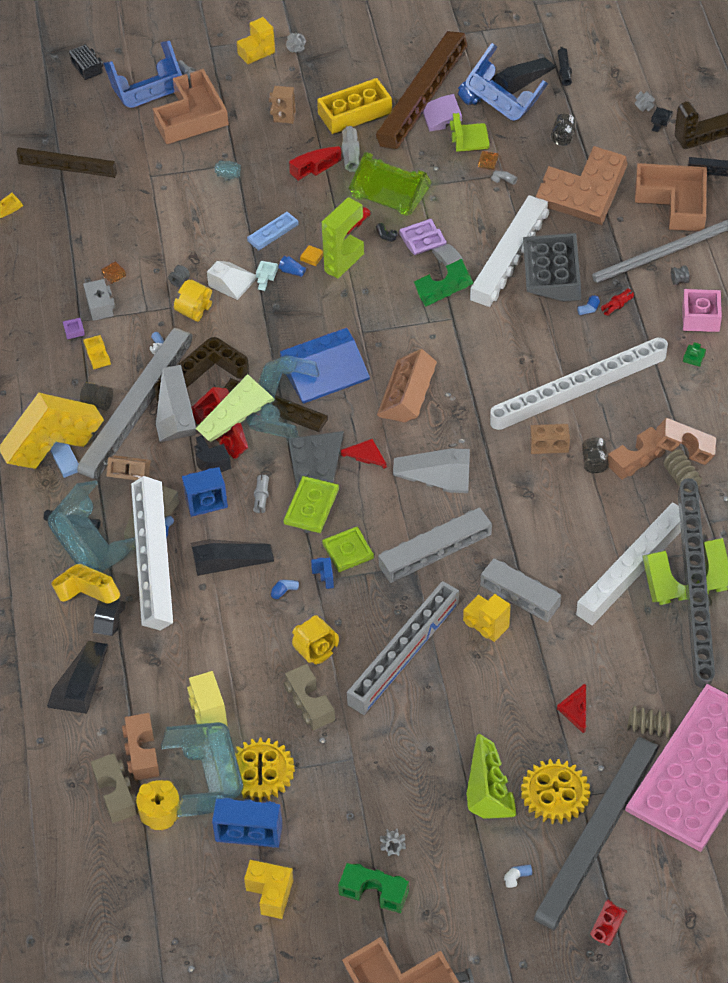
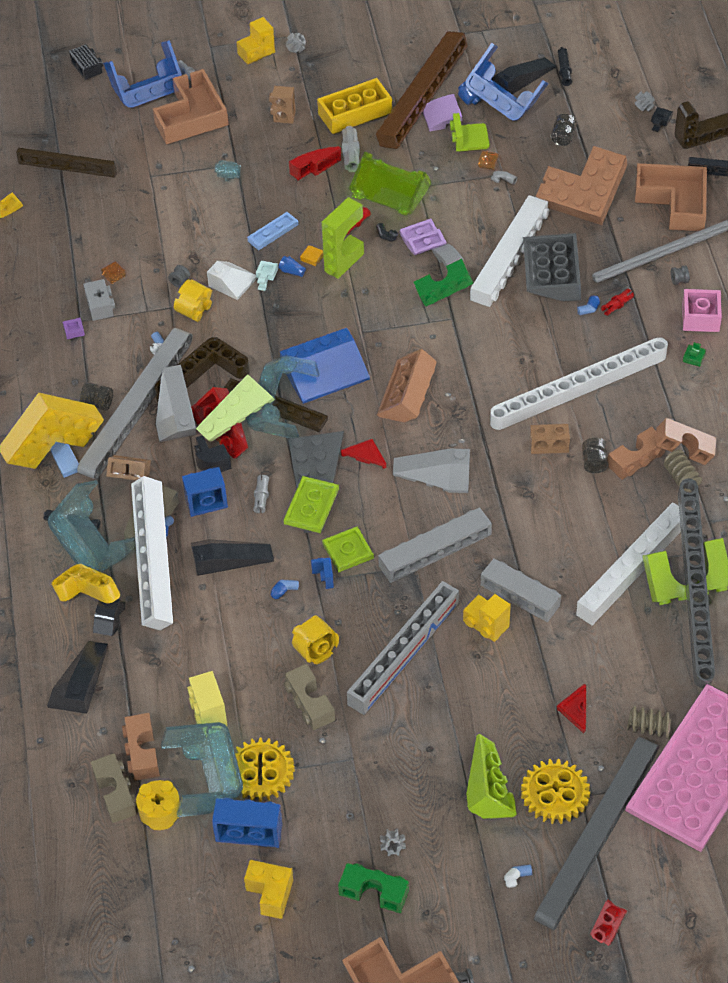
yellow slope [83,335,111,369] -> none

